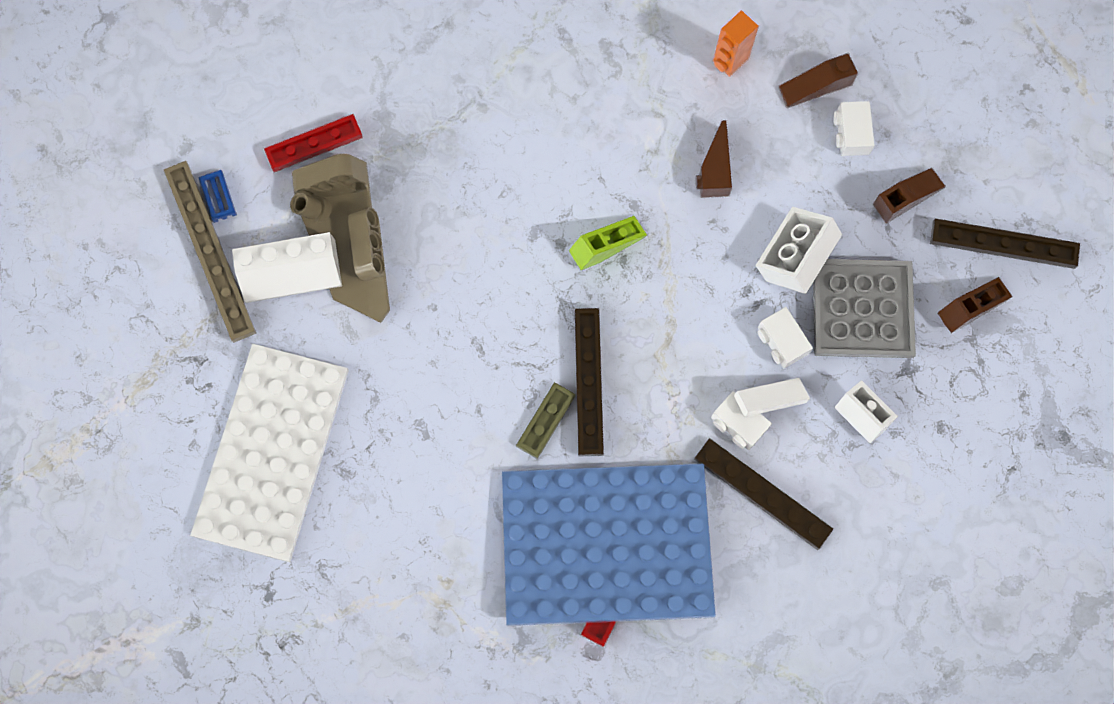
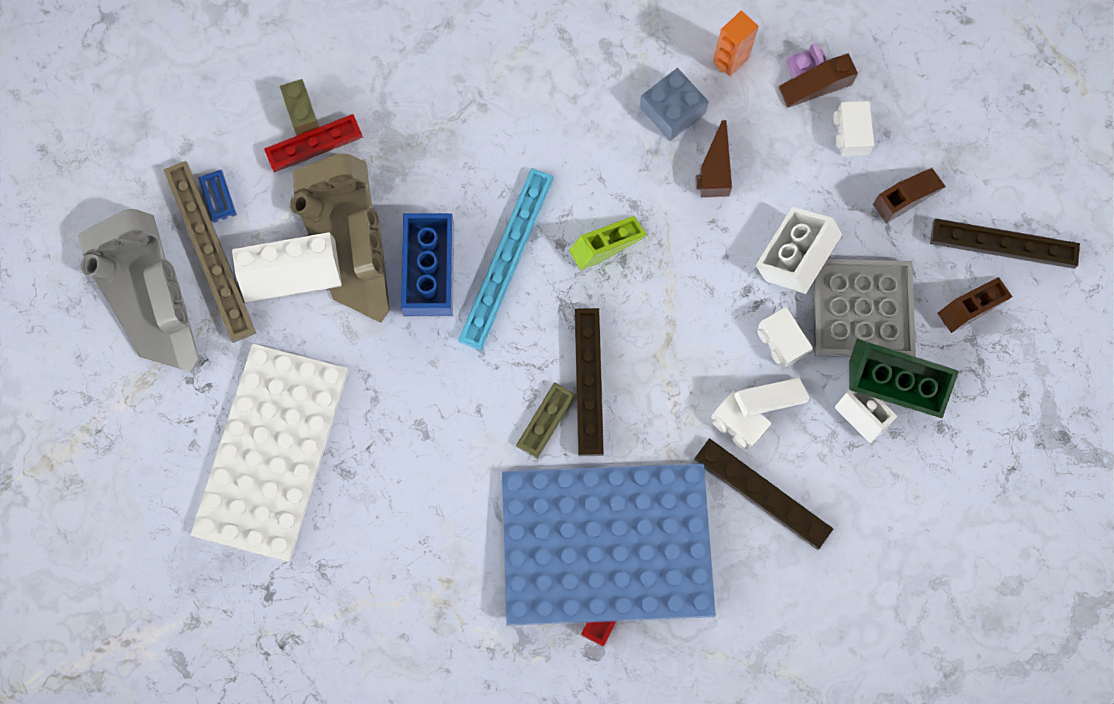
none -> light grey panel [78,209,200,373]
none -> olive brick [280,79,319,135]
none -> blue brick [401,213,454,316]
none -> medium azure tile [458,168,554,351]
none -> sand blue brick [640,67,709,141]
none -> lavender bracket [786,43,826,78]
none -> dark green slope [849,338,959,419]

